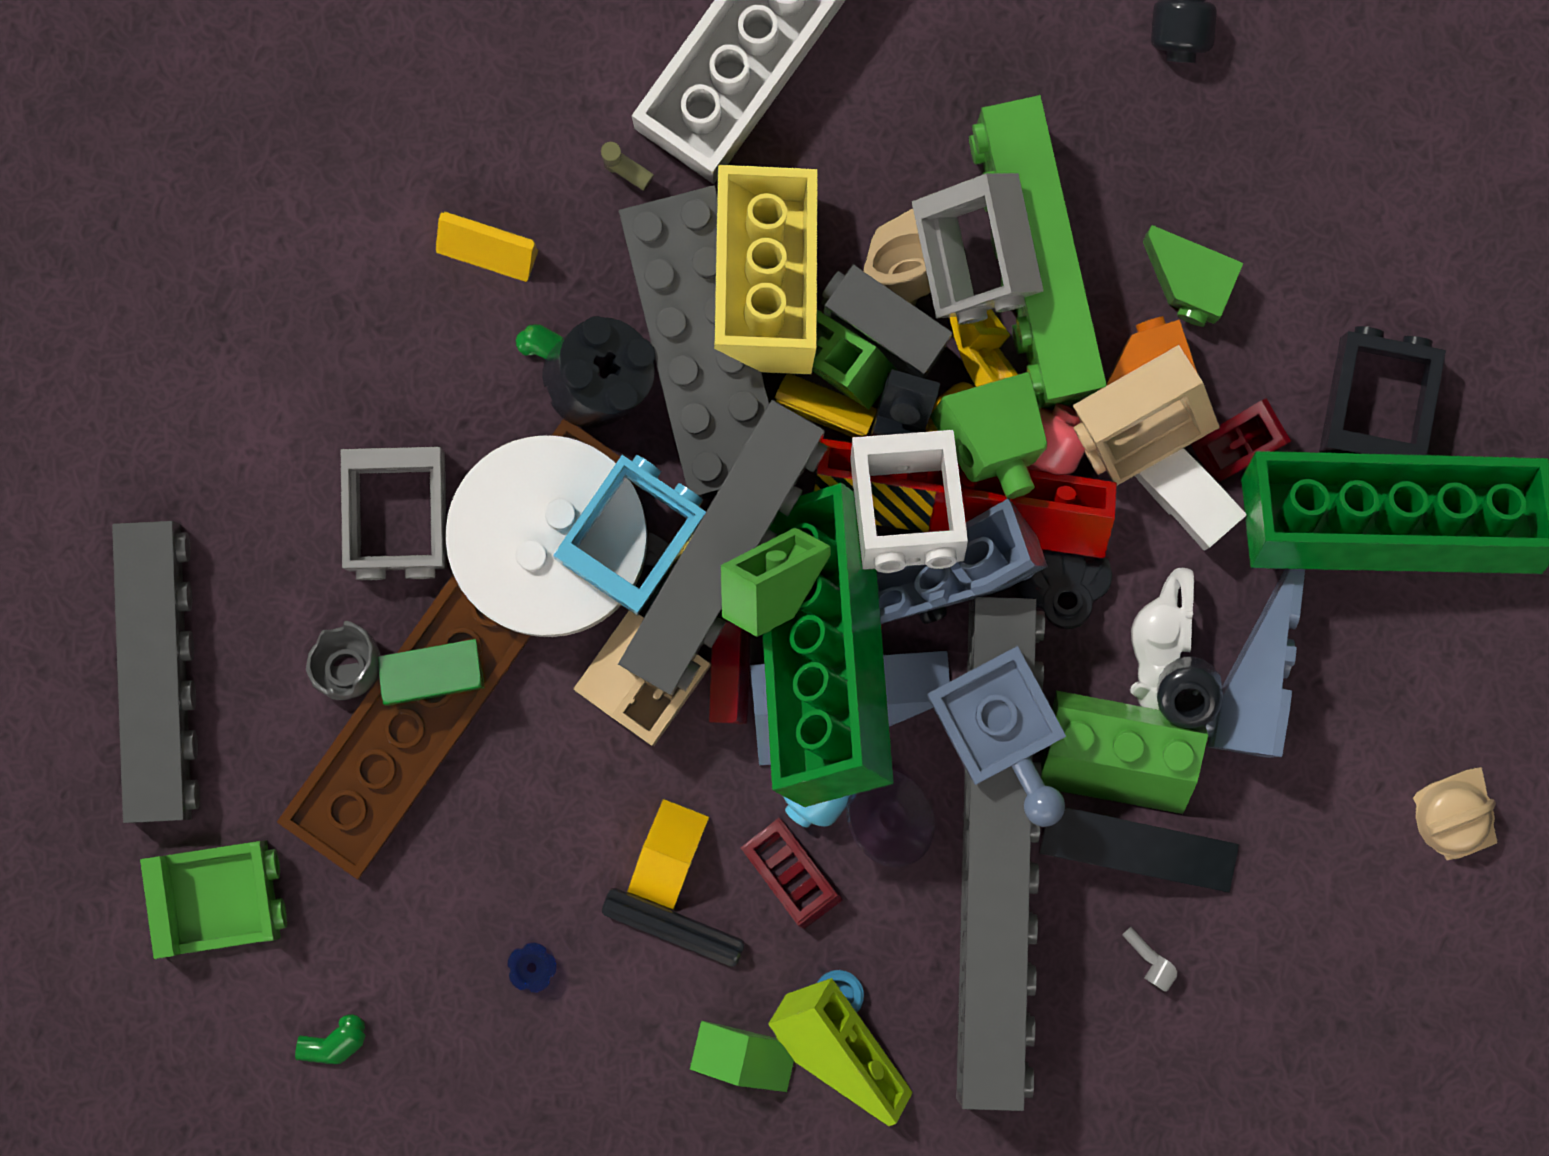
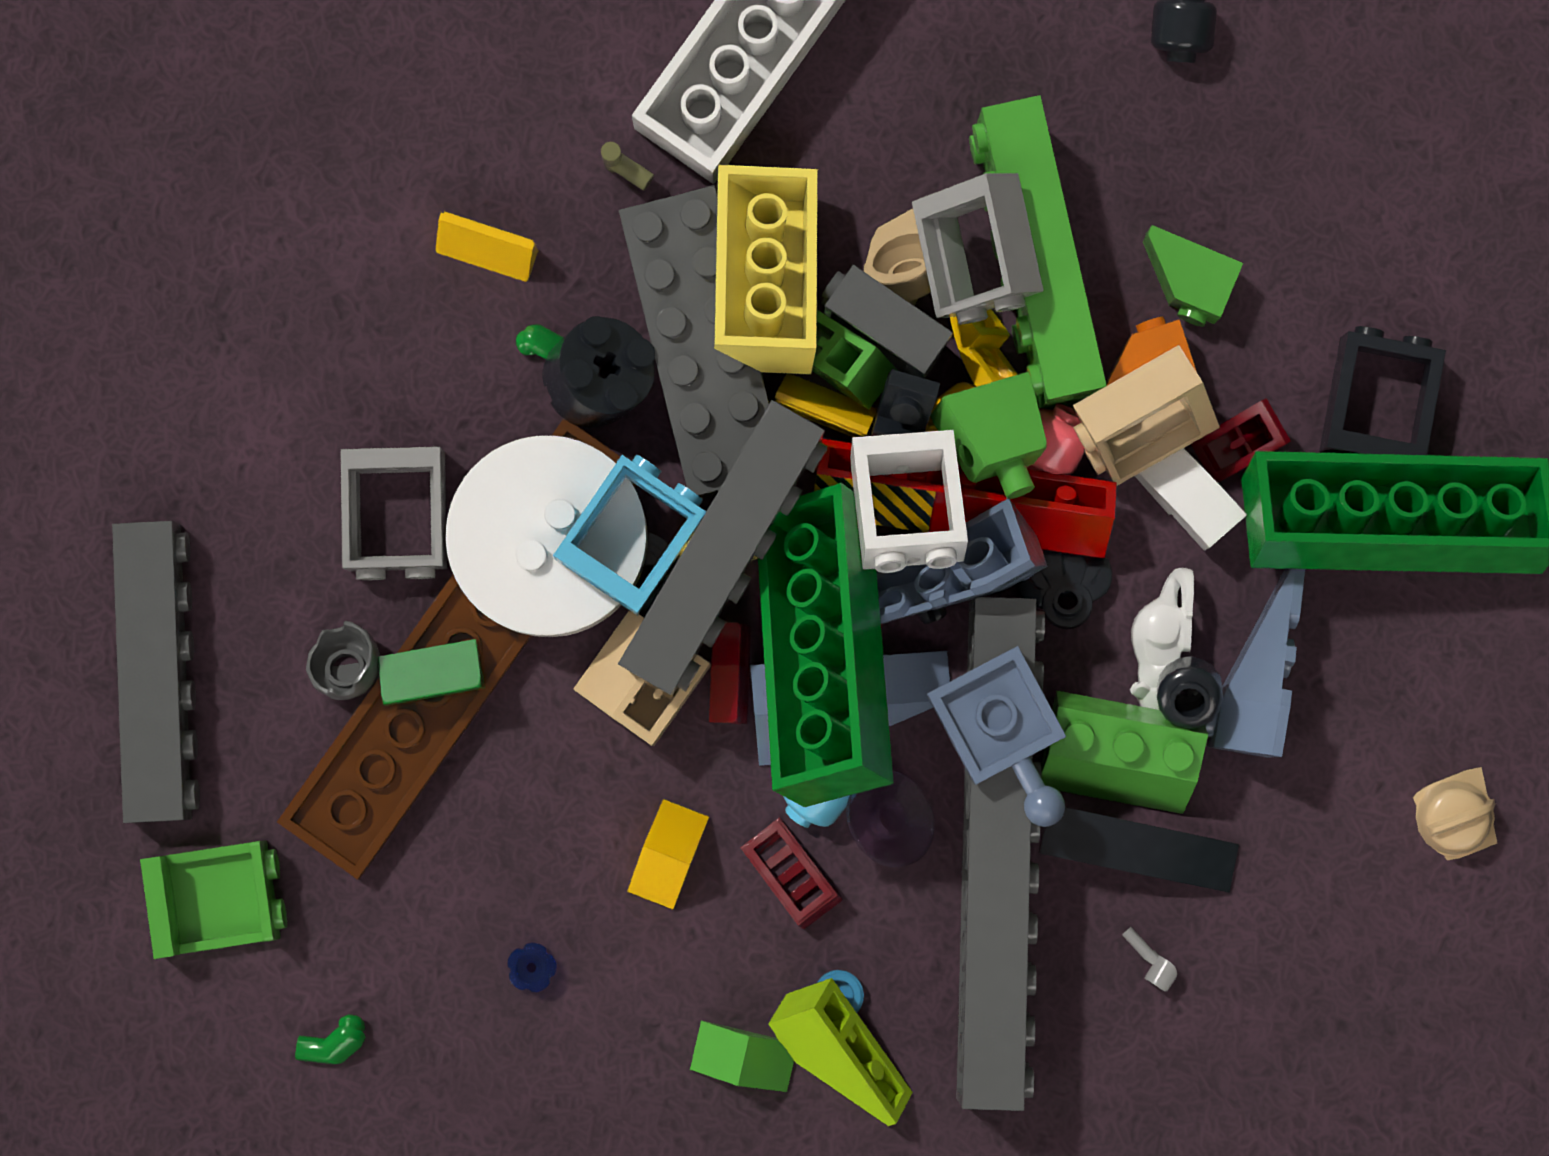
black axle [602,888,744,967] -> none
bright green slope [721,528,831,637] -> none

